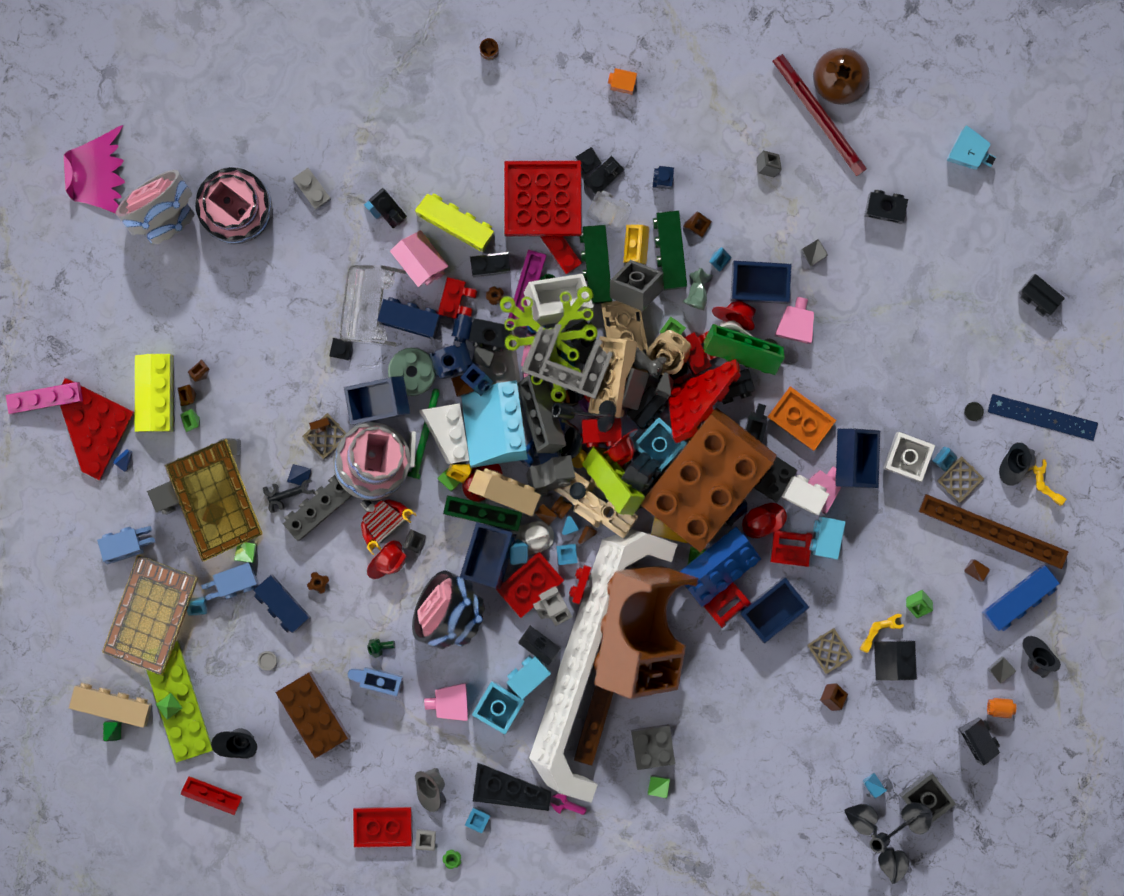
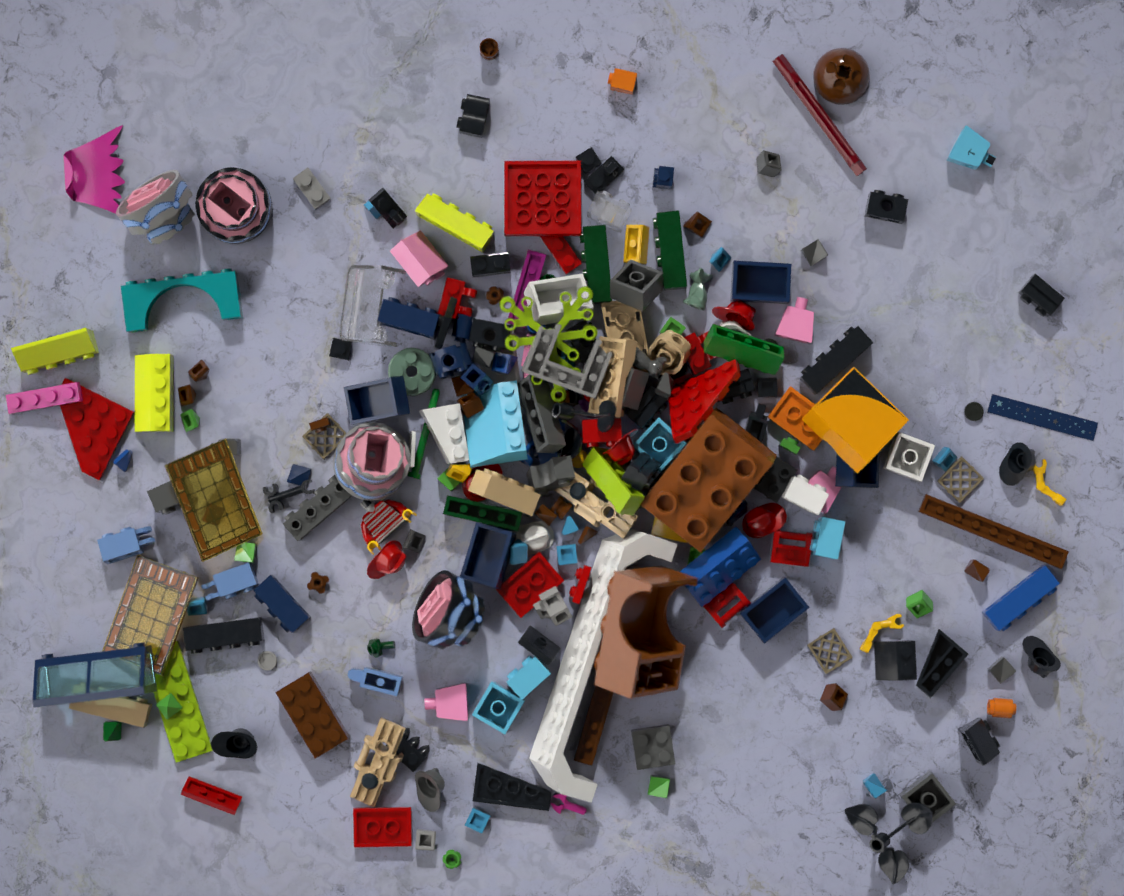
none -> neon yellow slope [11,328,99,375]
none -> windscreen [32,642,157,708]
none -> teal arch [121,268,243,333]
none -> black brick [183,617,265,654]
none -> tan piece [350,717,406,807]
none -> black plate [386,727,430,772]
none -> black plate [434,297,457,349]
none -> black brick [456,94,490,138]
none -> reddish brown slope [457,392,484,418]
none -> blue slope [491,352,518,374]
none -> black plate [757,378,777,397]
none -> bright green plate [779,437,800,455]
none -> black brick [800,326,873,395]
none -> light orange tile [802,367,909,473]
none -> black wedge [916,629,968,699]

